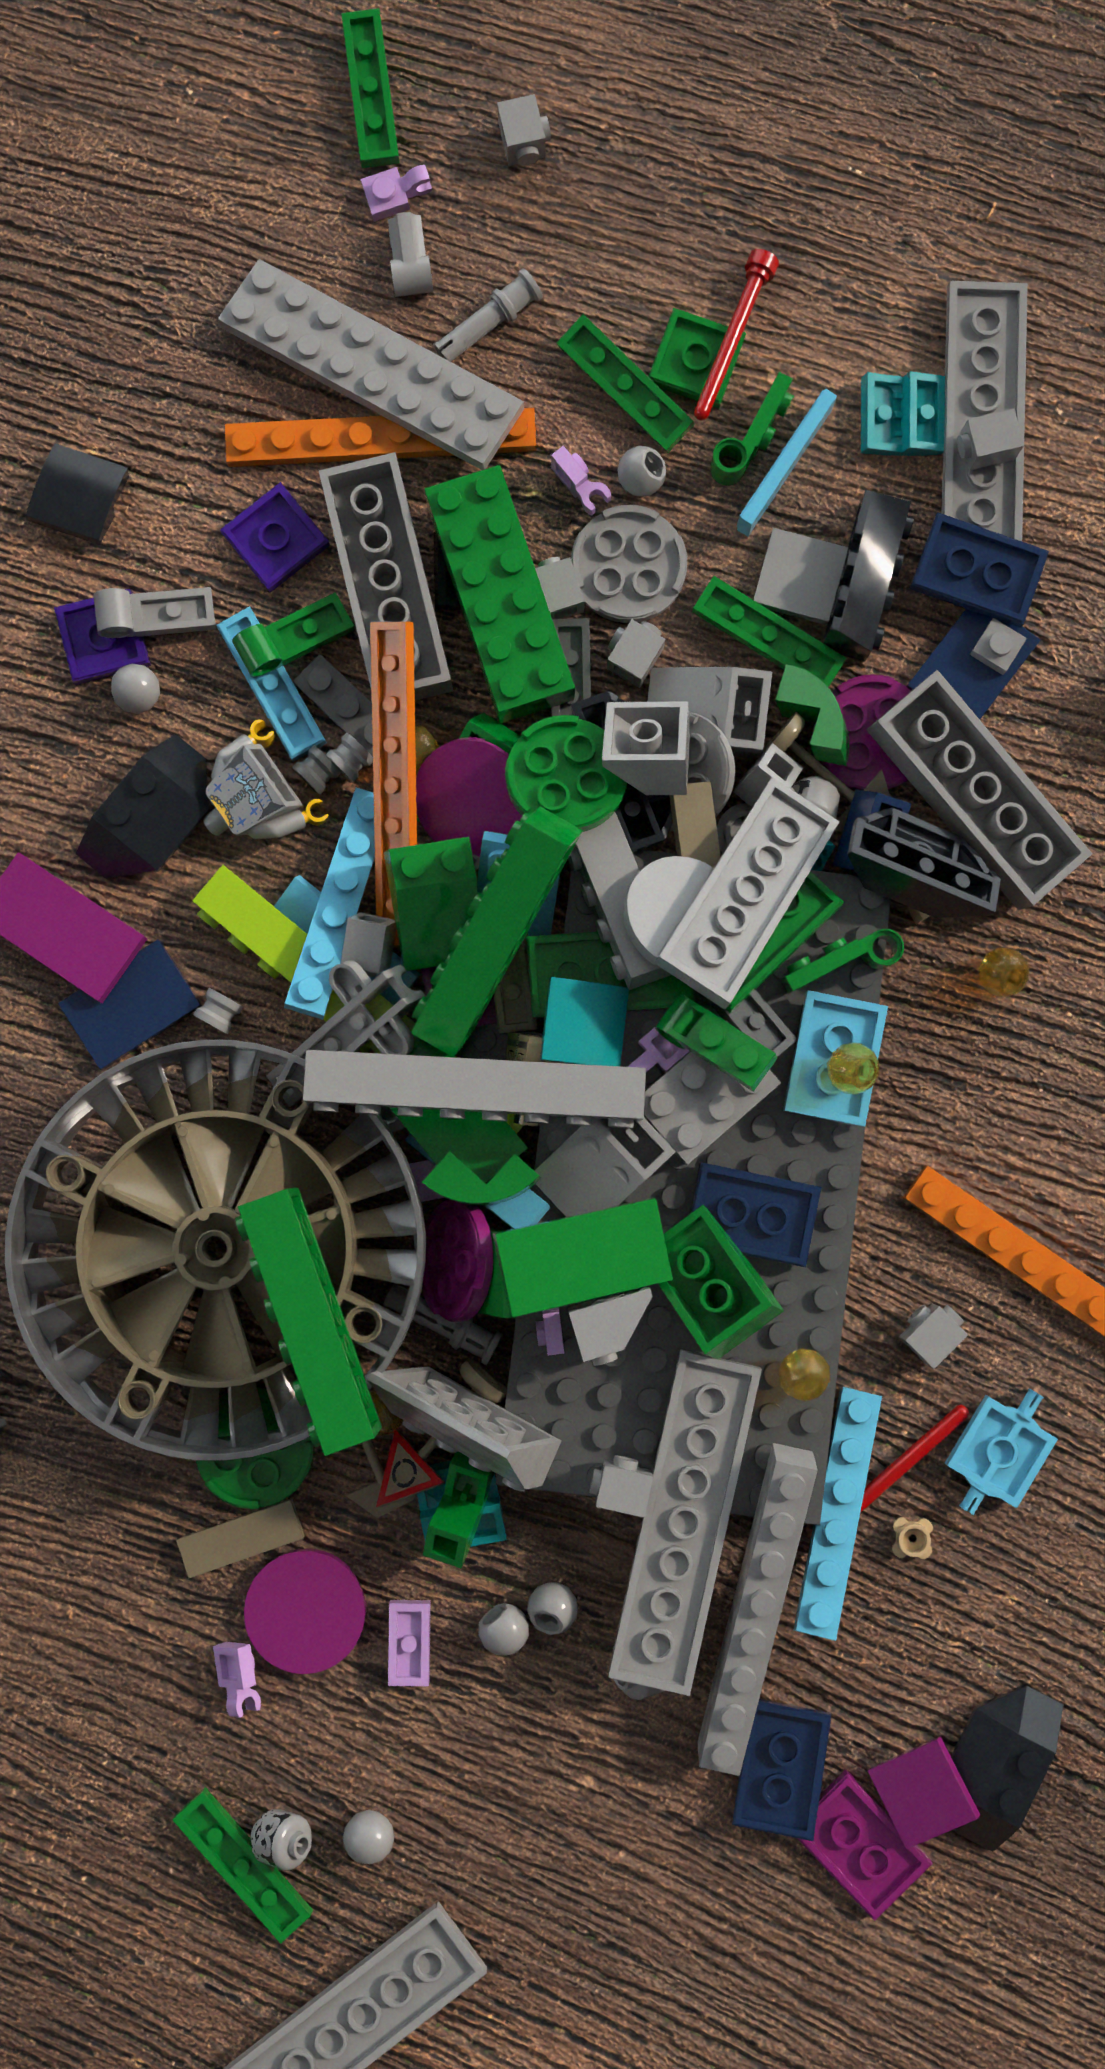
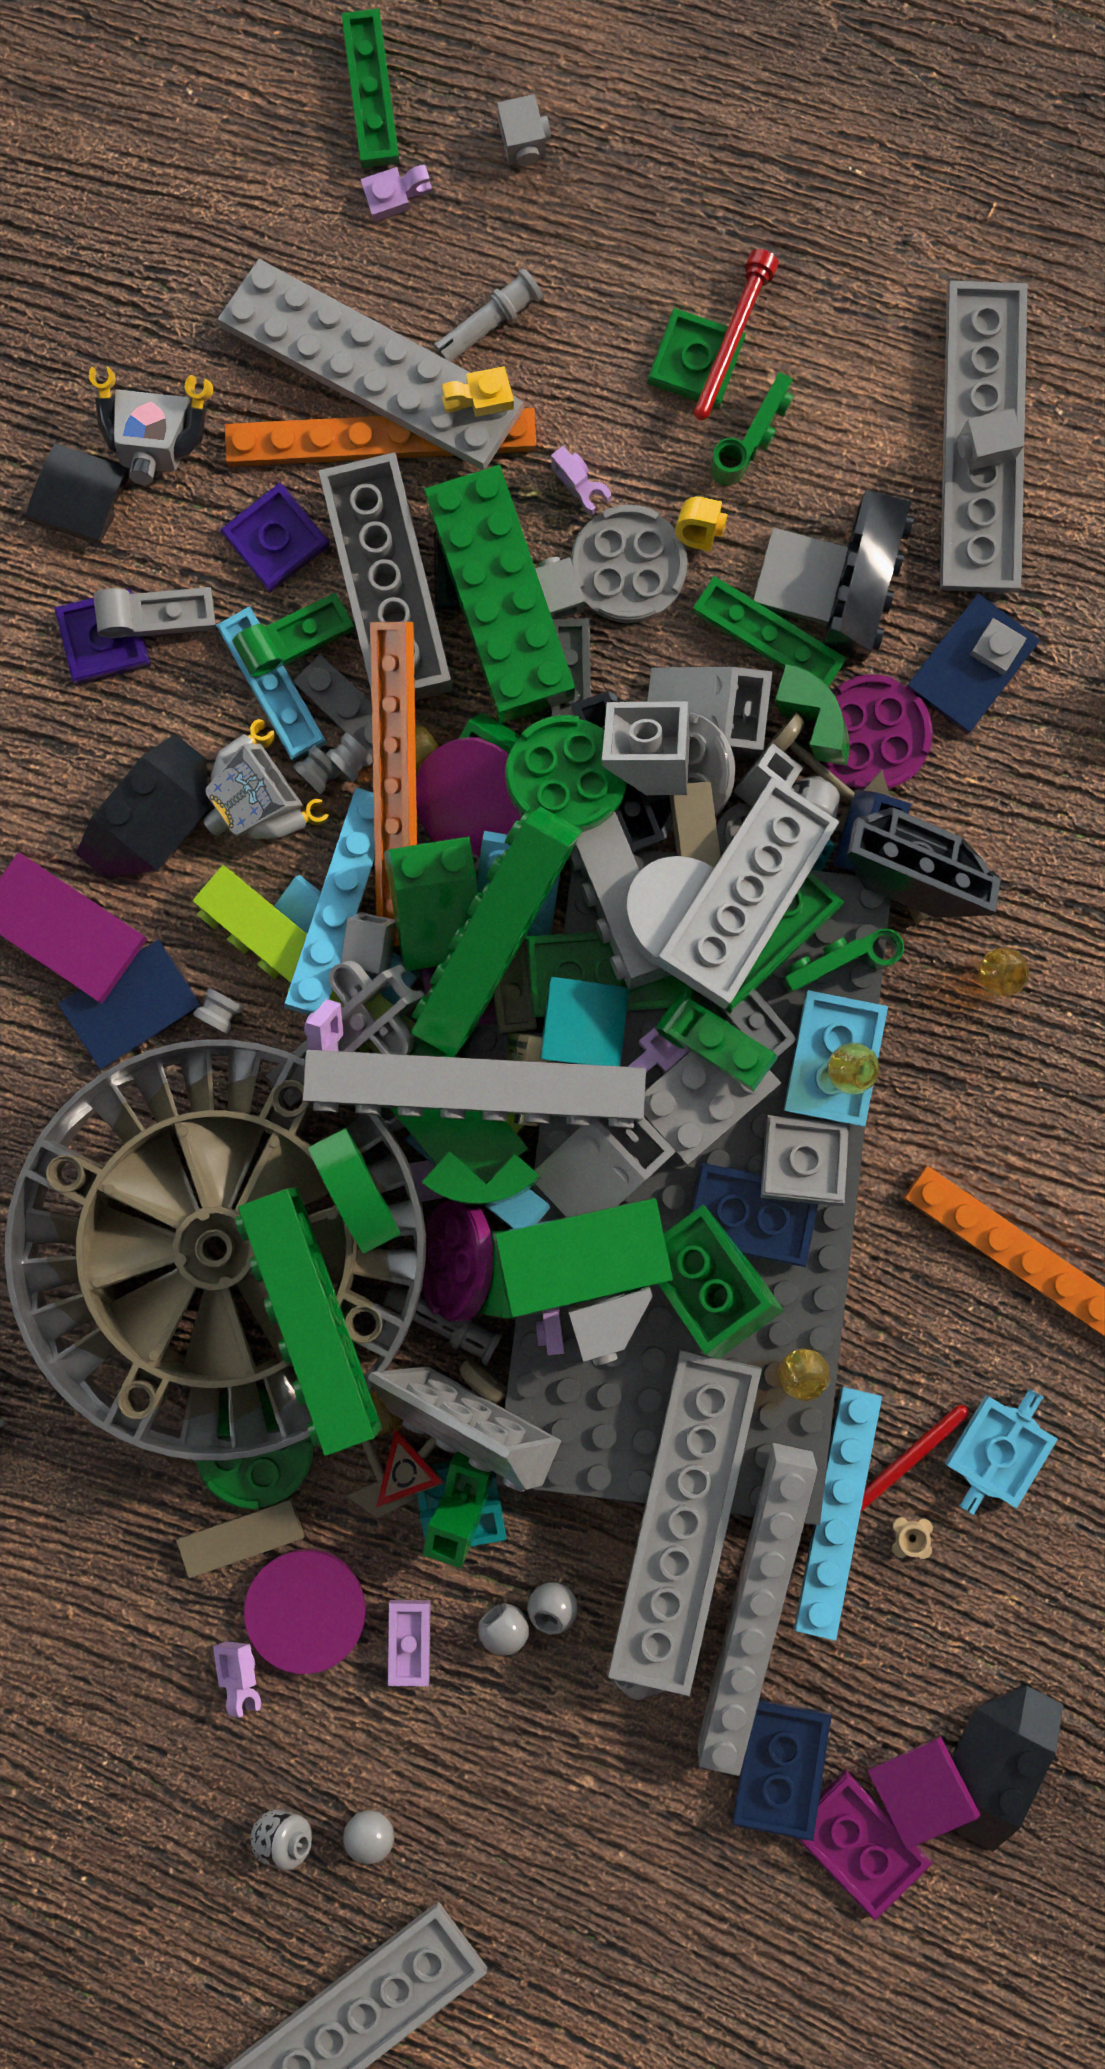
light grey piece [111,663,160,714] -> none
green plate [172,1787,313,1944] -> none
light grey piece [388,212,434,297] -> none
green plate [556,314,695,453] -> none
light grey brick [589,1455,654,1518] -> none
light grey brick [607,619,666,688] -> none
light grey piece [617,446,666,497] -> none
medium azure tile [736,389,837,537] -> none
teal slope [861,371,945,456] -> none
light grey brick [866,670,1092,910] -> none
light grey brick [899,1303,968,1369] -> none
dark blue tile [909,512,1049,628] -> none
none -> torso [89,366,213,485]
none -> lavender plate [304,999,343,1051]
none -> green brick [308,1128,401,1254]
none -> yellow plate [442,366,514,417]
none -> yellow plate [675,497,728,552]
none -> light grey tile [760,1115,849,1207]

